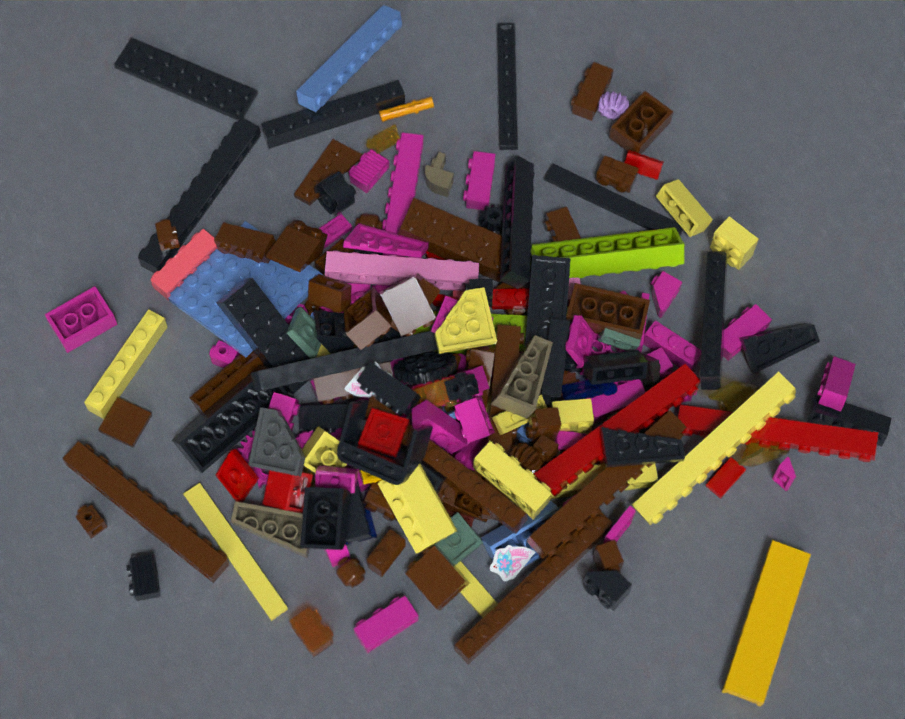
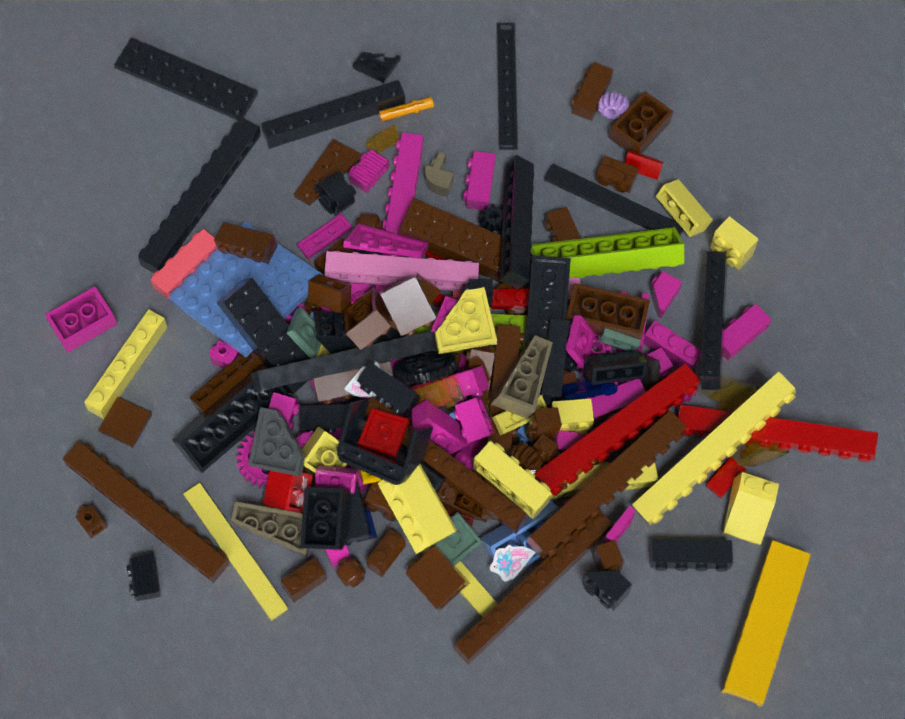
reddish brown brick [155,219,180,251] -> none
red tile [215,449,259,503] -> none
reddish brown slope [266,220,328,272] -> none
clear orange brick [289,607,334,658] -> none
medium blue brick [296,5,402,112] -> none
dark pink brick [354,596,419,653] -> none
black brick [444,372,479,402] -> none
black wing [600,427,685,468] -> none
black wing [740,323,820,374] -> none
dark pink slope [772,457,796,491] -> none
black brick [807,393,892,447] -> none
dark pink brick [817,356,856,412] -> none
none -> reddish brown brick [281,558,327,603]
none -> black wing [353,52,401,83]
none -> black brick [650,539,733,572]
none -> light yellow slope [723,472,779,545]

